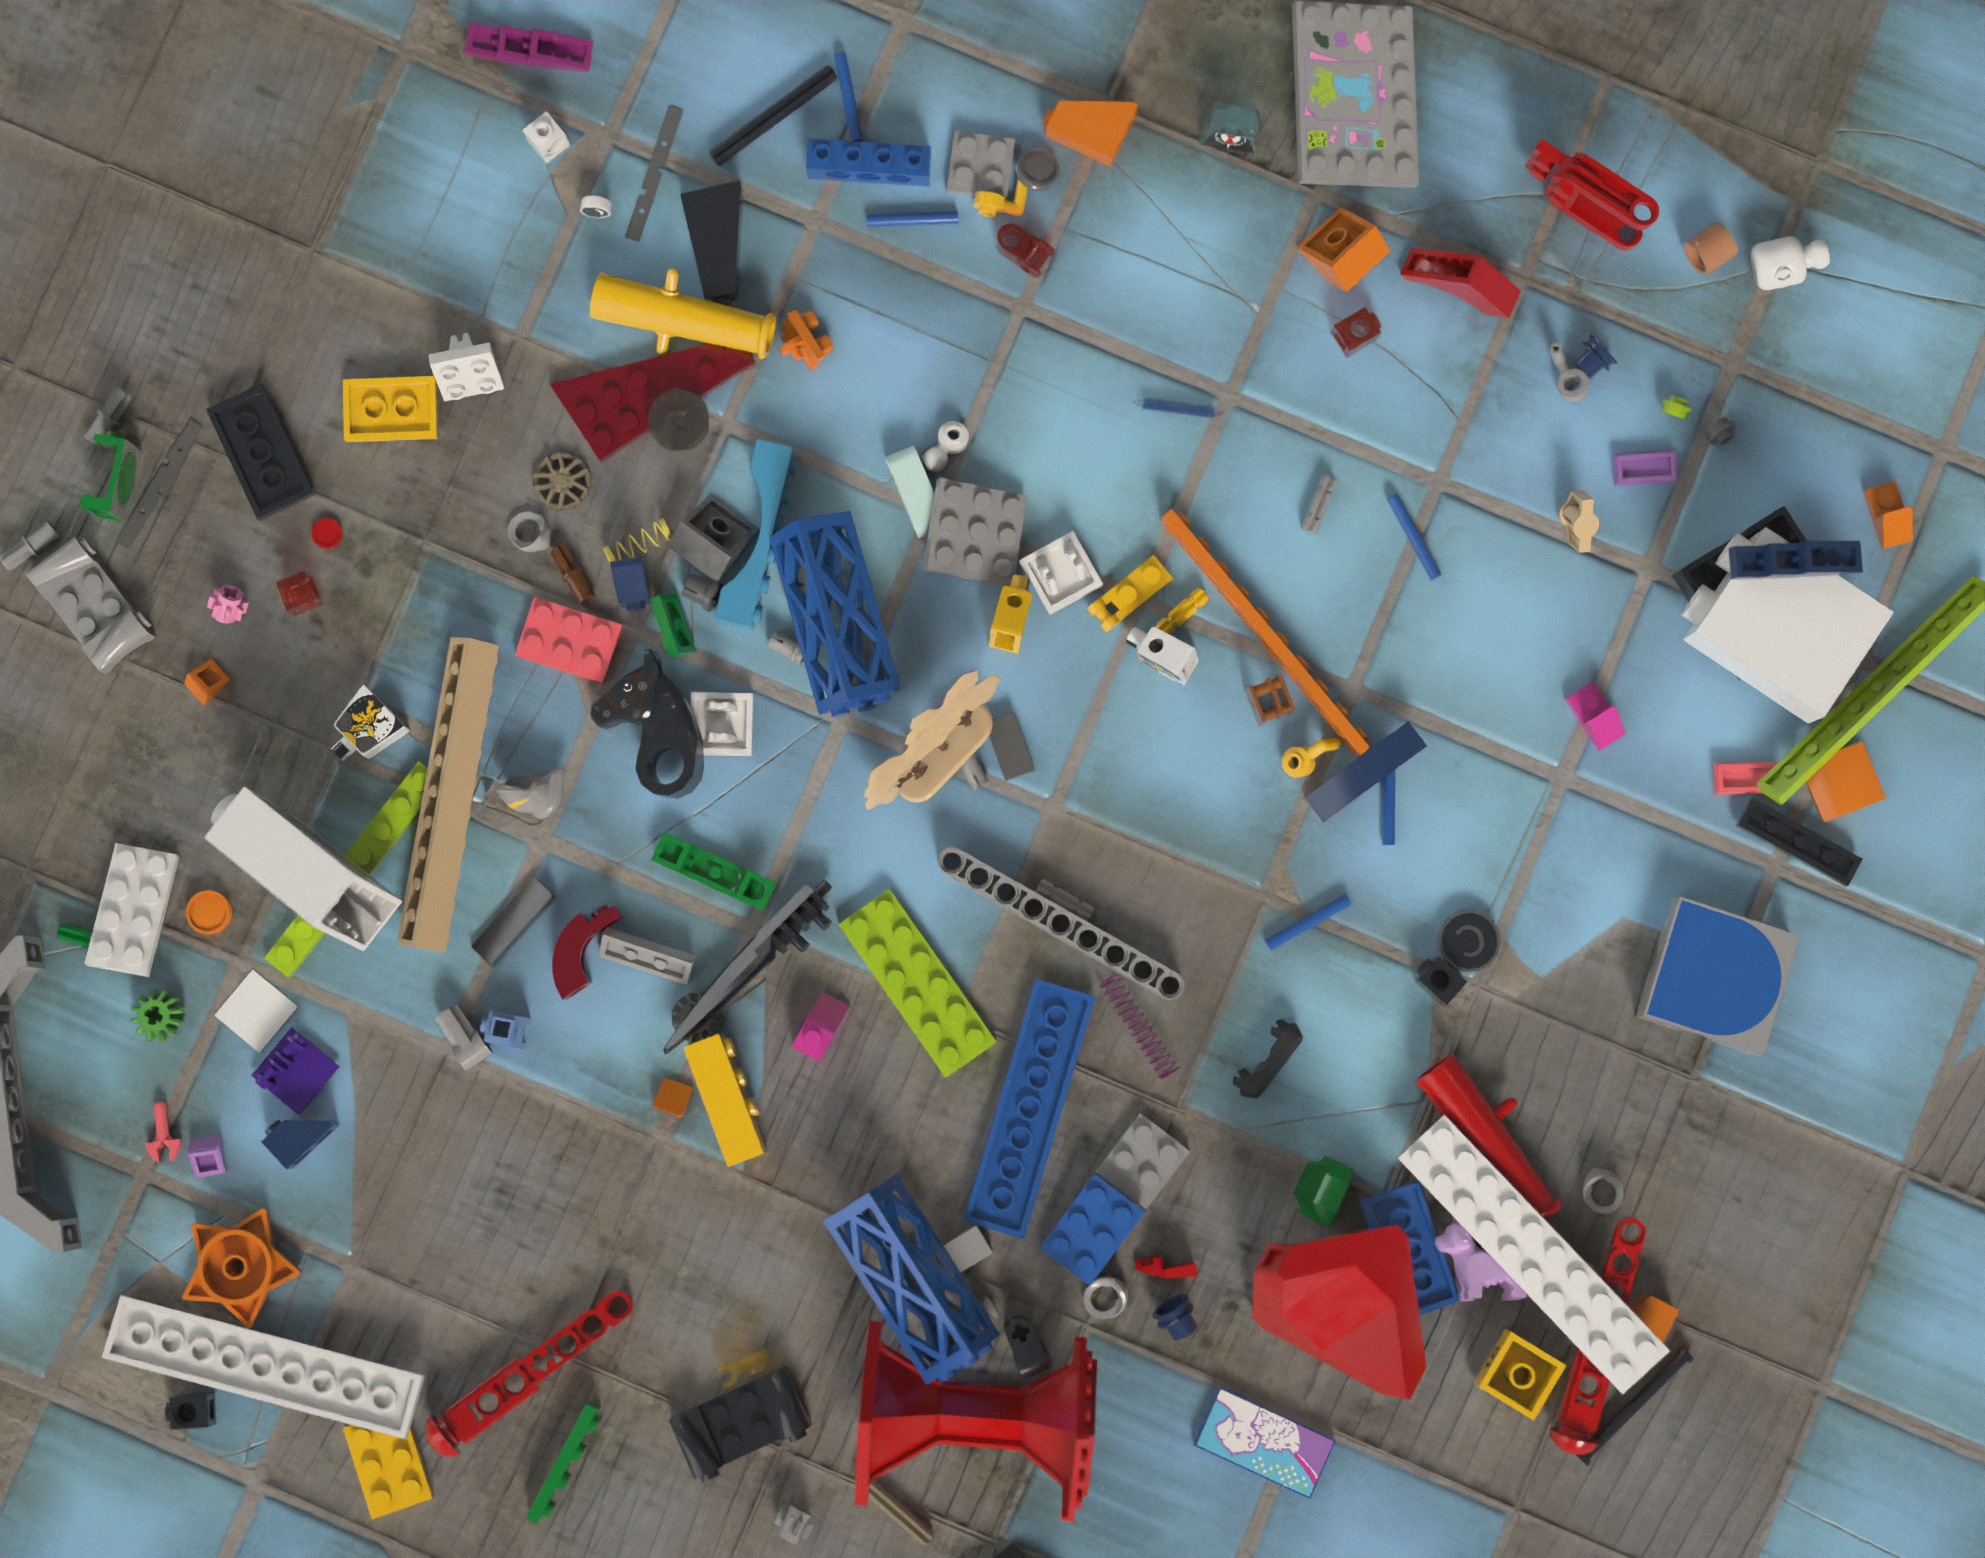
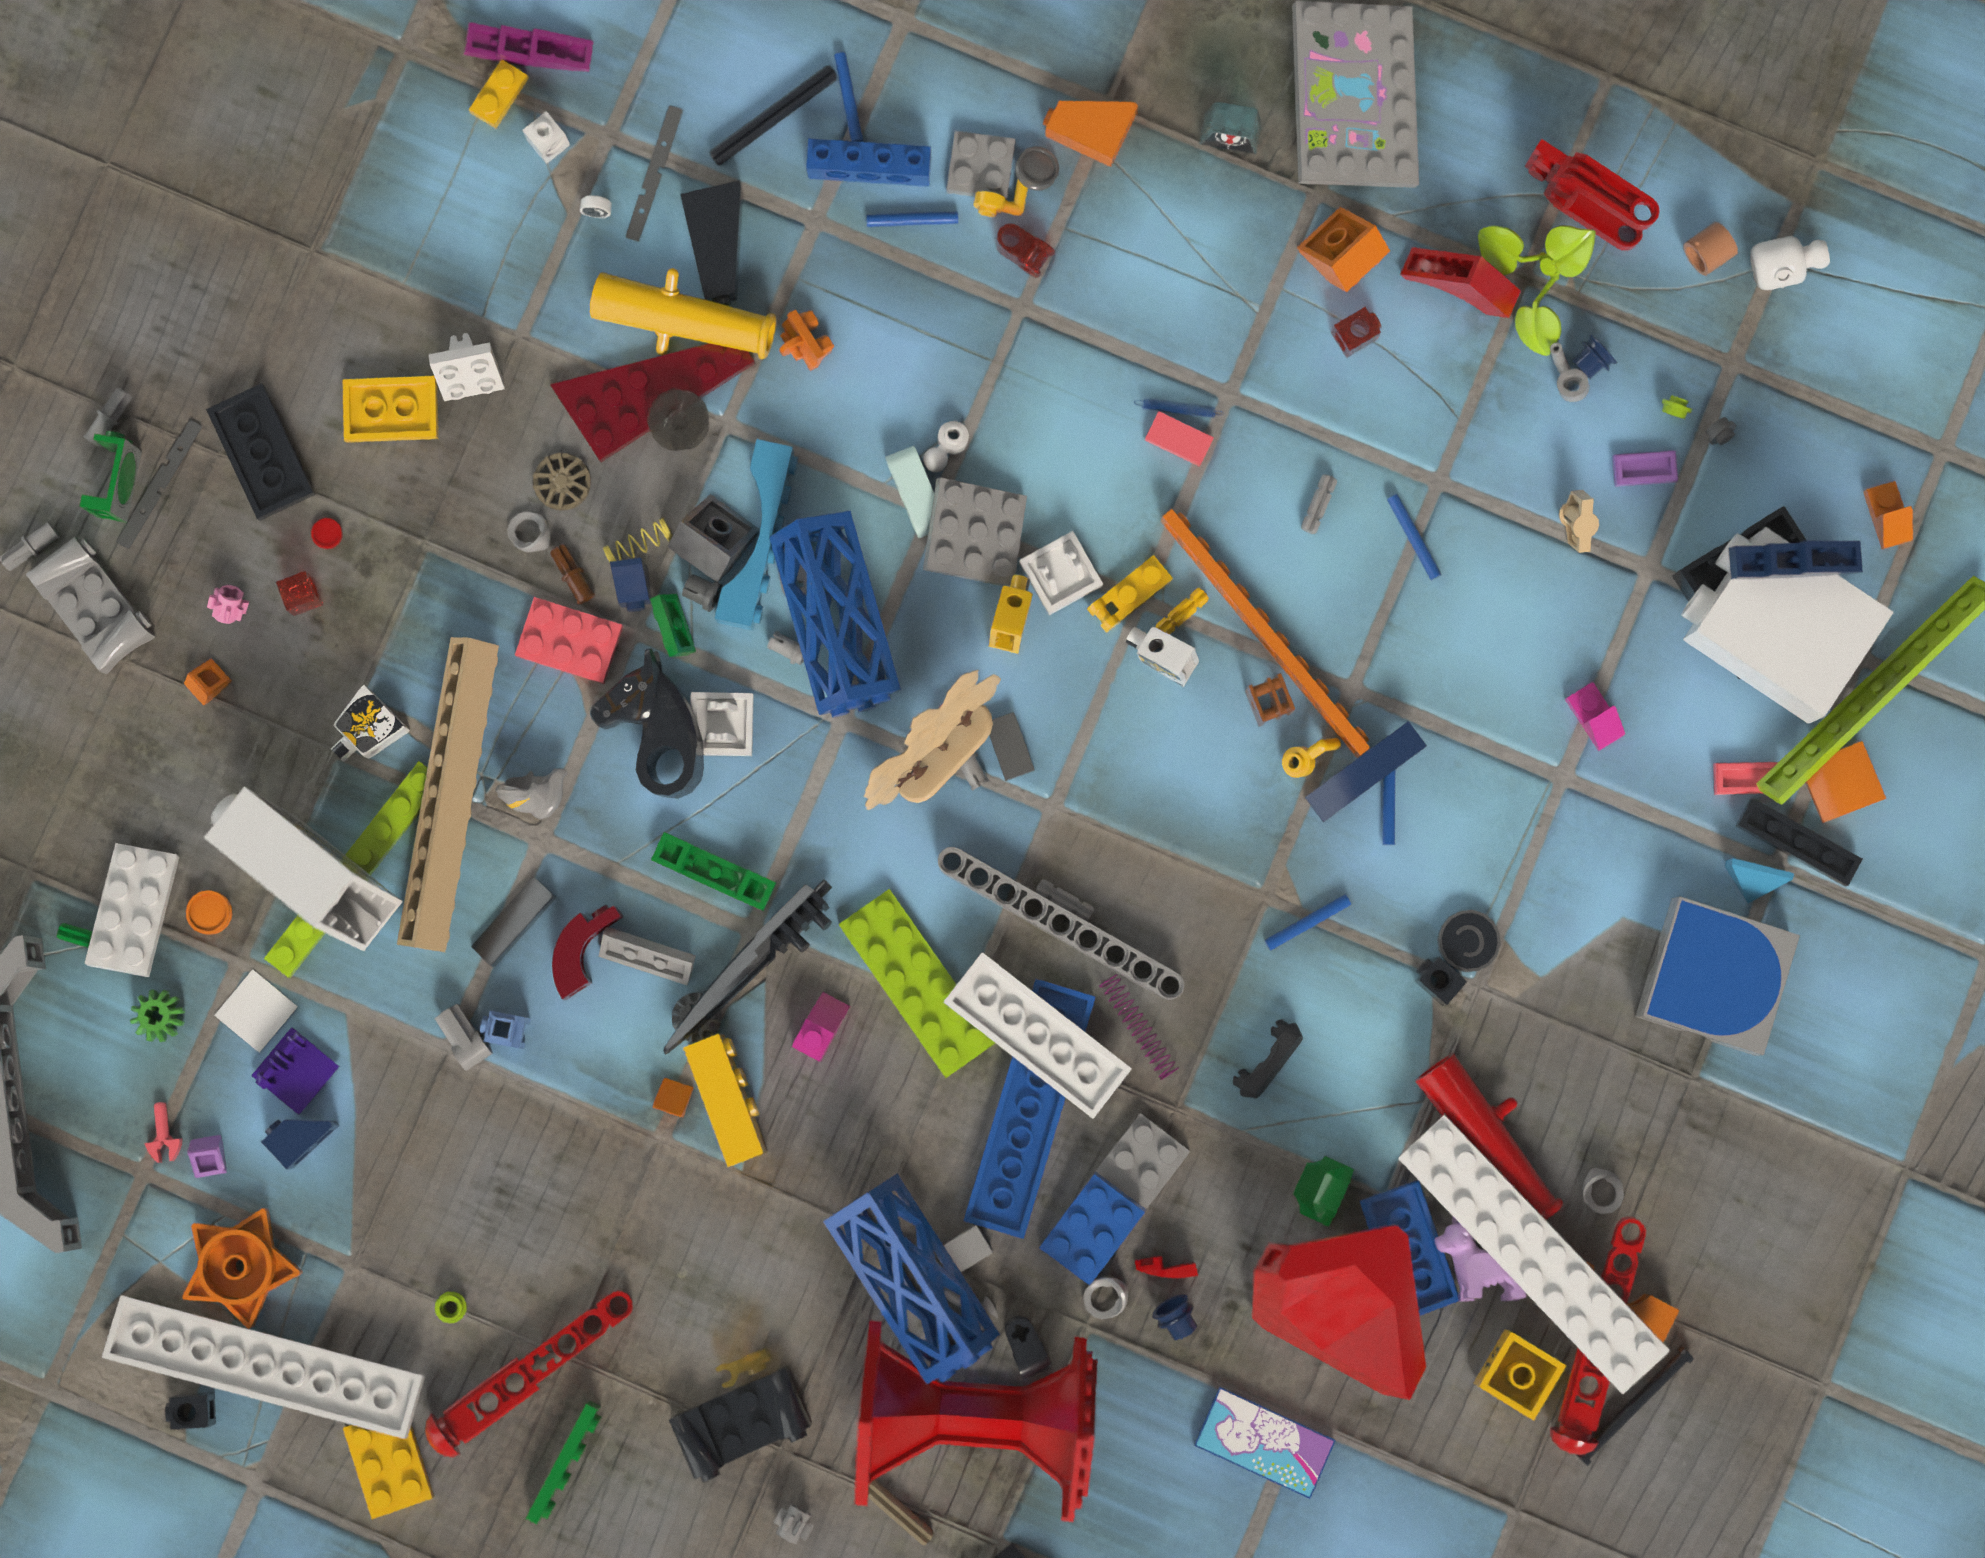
none -> lime plate [435,1291,467,1324]
none -> yellow plate [469,59,529,128]
none -> white plate [944,953,1132,1119]
none -> coral tile [1145,411,1214,467]
none -> lime plant [1478,225,1595,356]
none -> dark azure slope [1724,858,1794,904]

